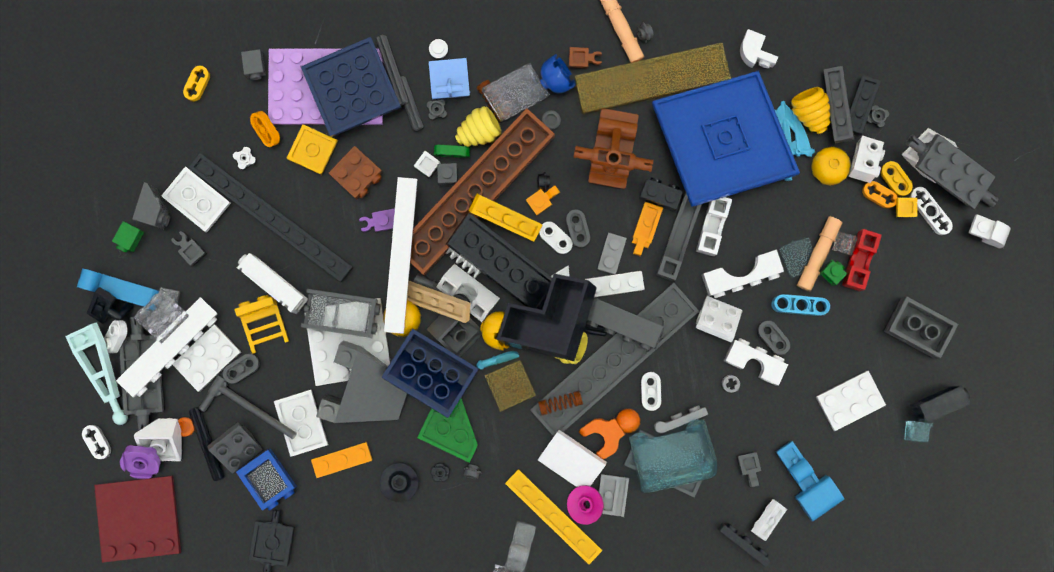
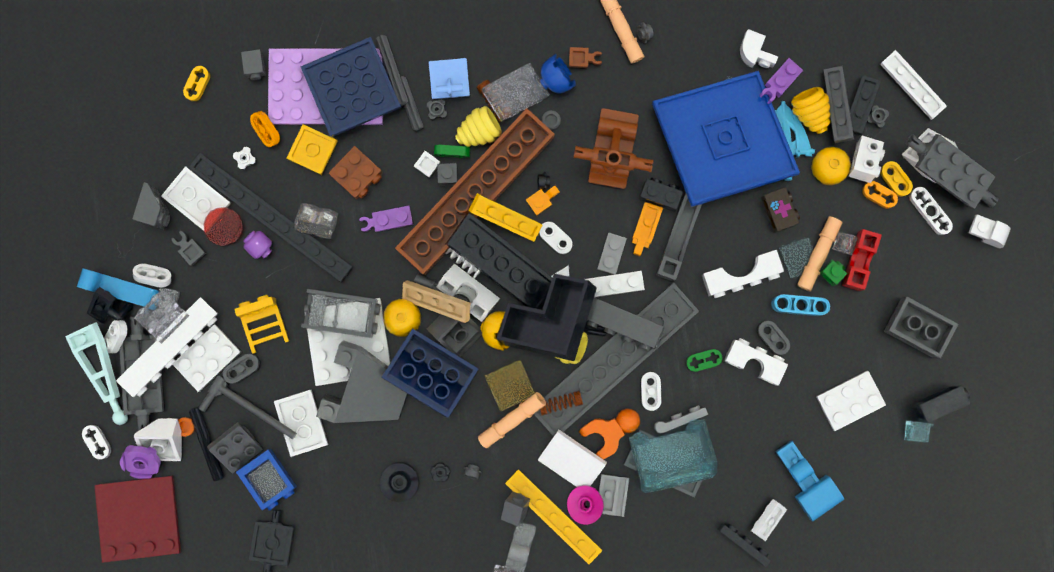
green brick [112,221,144,253] -> none
white door [237,253,308,314] -> none
light orange plate [311,442,373,478] -> none
white tile [384,177,418,334] -> none
green plate [417,398,478,463] -> none
white plate [429,39,448,58] -> none
medium azure piece [476,351,519,369] -> none
dark grey plate [566,209,590,248] -> none
clear yellow plate [574,43,731,114] -> none
white arch [696,197,732,257] -> none
white plate [696,296,742,342] -> none
light grey bush [722,375,740,393] -> none
dark grey plate [737,452,761,487] -> none
yellow tile [896,198,917,217] -> none
none -> white plate [133,264,171,288]
none -> clear red tile [203,207,243,246]
none -> medium lavender head [243,230,272,259]
none -> clear brick [294,203,338,239]
none -> light nougat piece [478,392,546,448]
none -> dark grey brick [501,492,530,527]
none -> green beam [686,349,722,372]
none -> medium lavender plate [760,58,803,104]
none -> dark brown brick [761,187,800,233]
none -> white plate [880,50,947,120]

